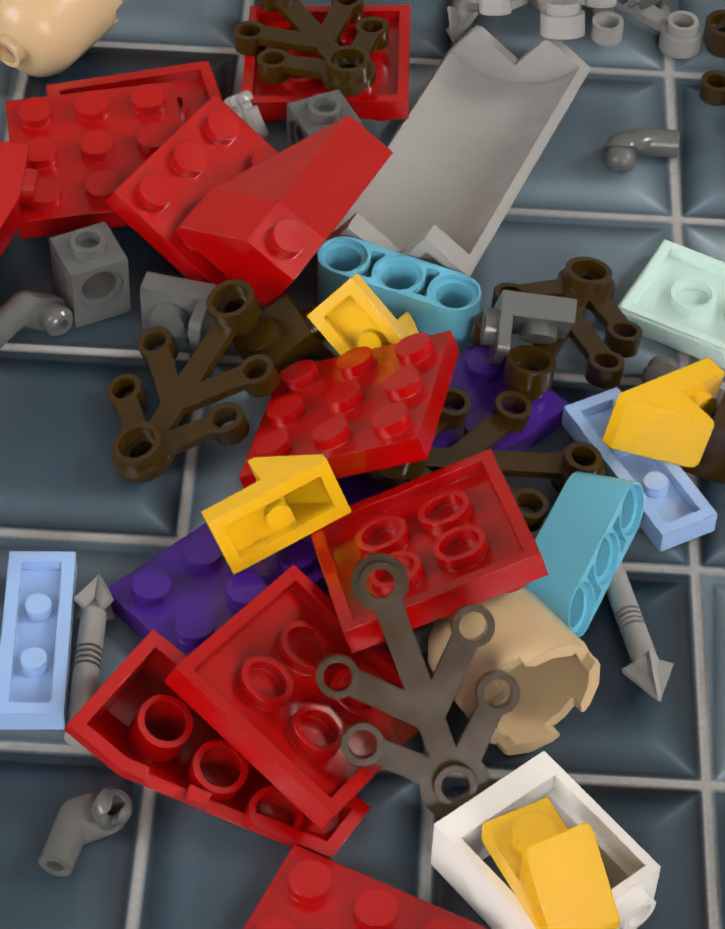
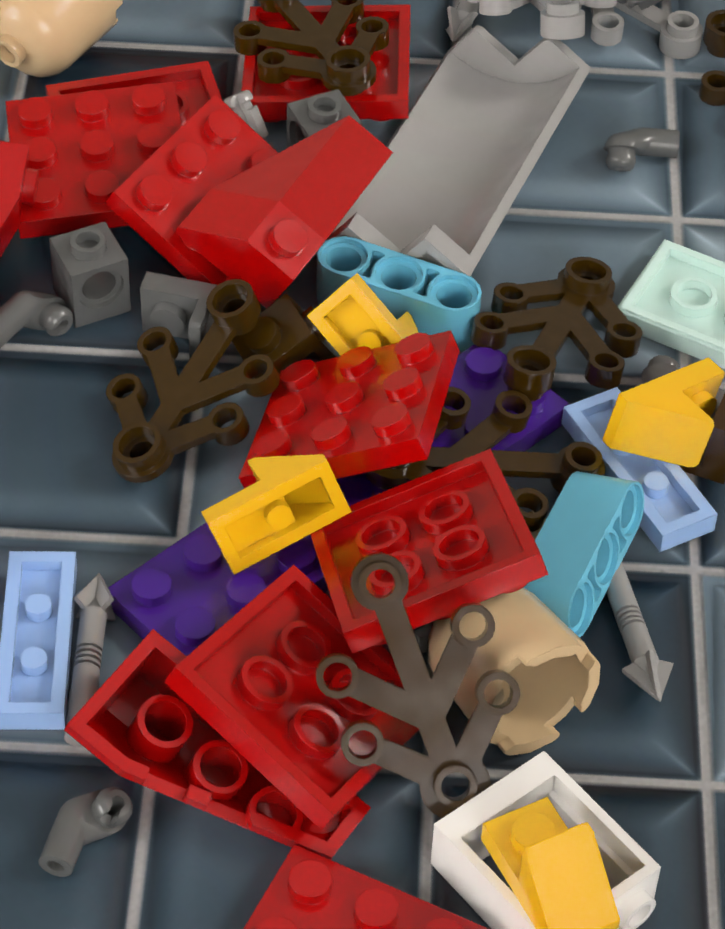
dark grey bracket [480,290,577,365] -> none

